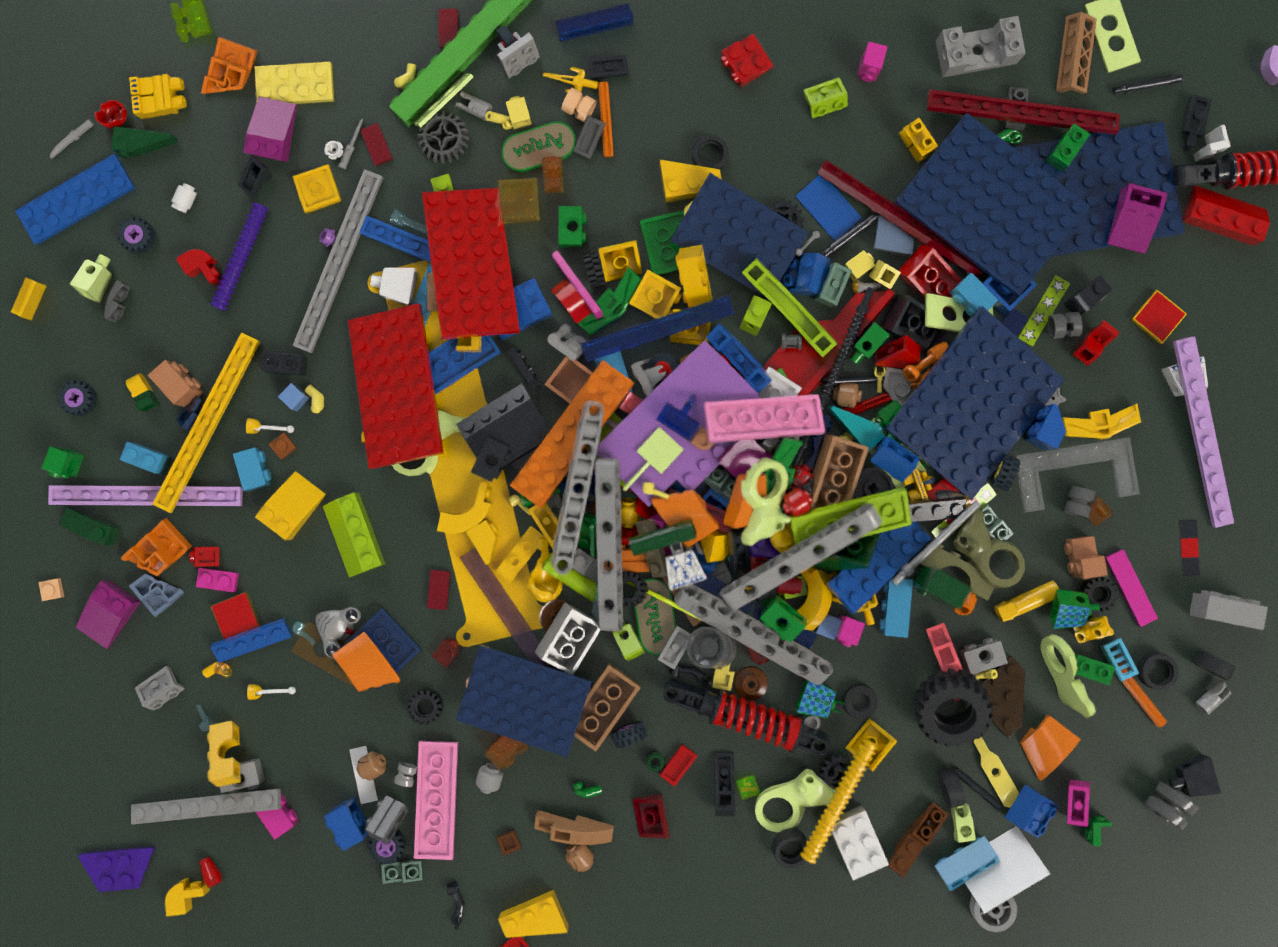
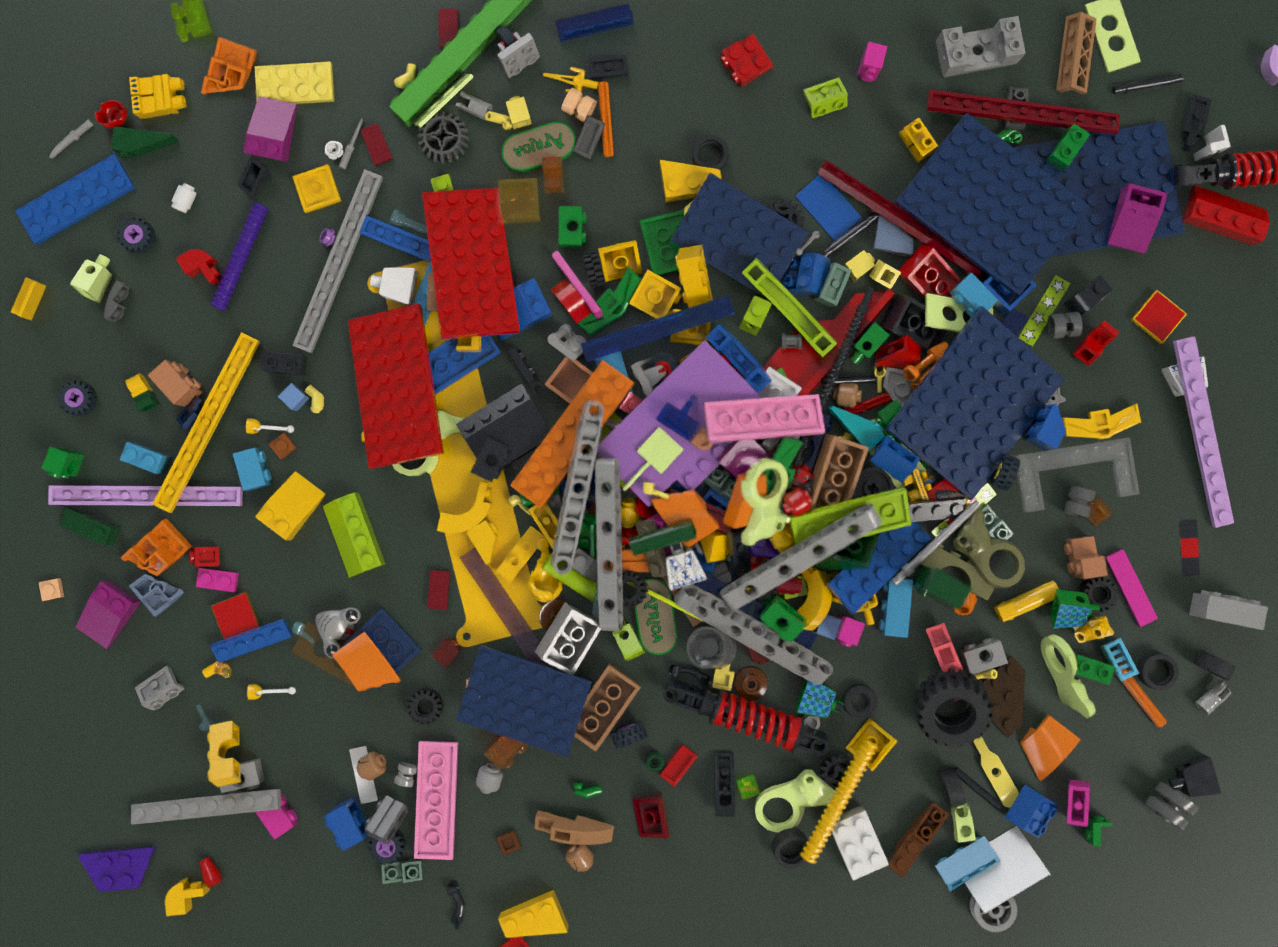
light grey plate [658,626,691,669] -> none
light grey piece [851,280,881,294] -> none

